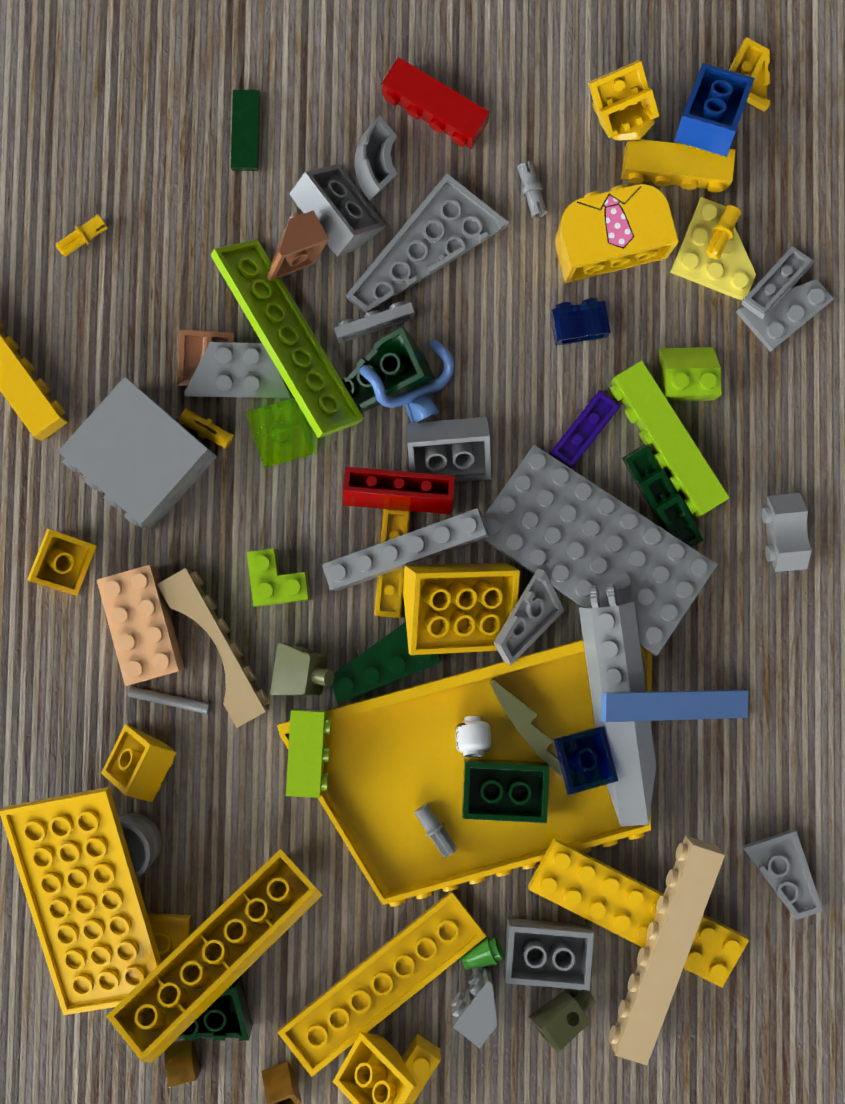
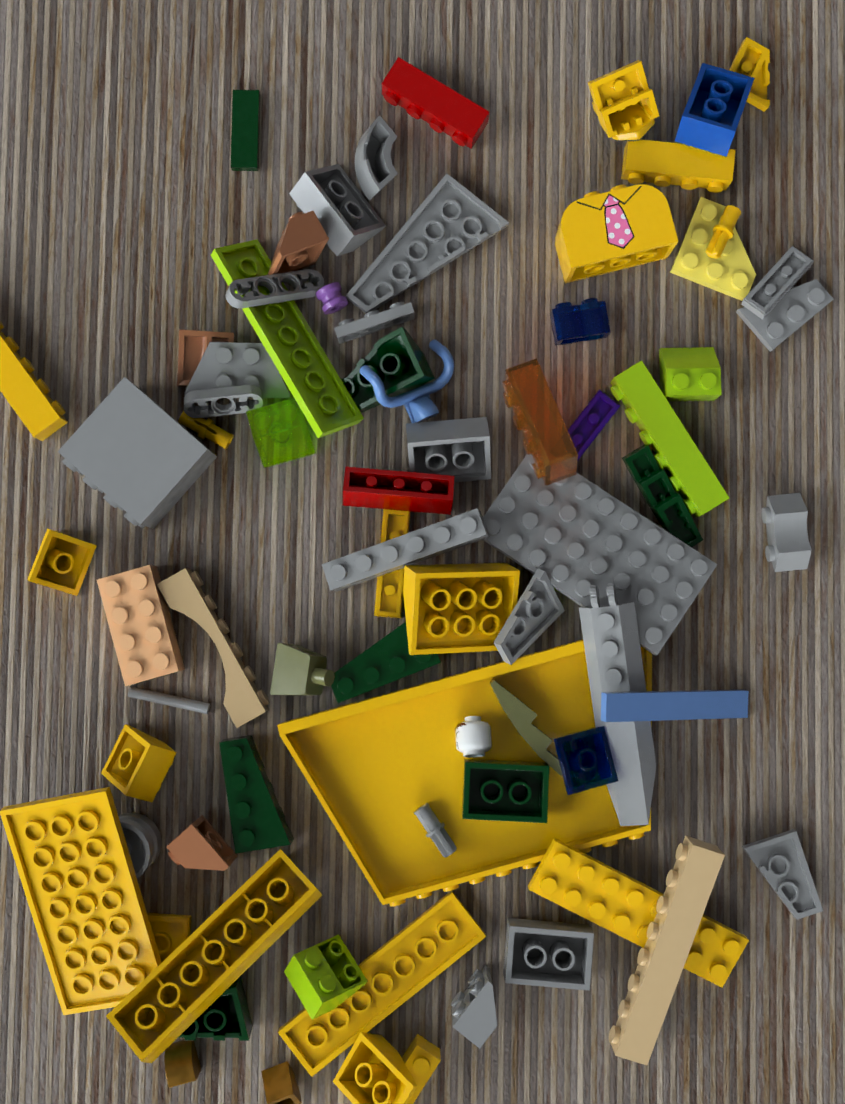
yellow axle [56,214,108,256] -> none
lime brick [247,548,311,607] -> none
lime brick [286,709,331,798] -> none
bright green cone [461,937,504,970] -> none
light grey pin [517,161,548,219] -> none
olive torso [529,990,596,1053] -> none
none -> nougat slope [166,815,238,871]
none -> light grey beam [184,385,263,418]
none -> dark green wedge [219,735,294,854]
none -> light grey beam [225,269,324,309]
none -> lime slope [284,934,367,1020]
none -> medium lavender wheel [315,282,349,314]
none -> clear orange piece [502,358,578,486]

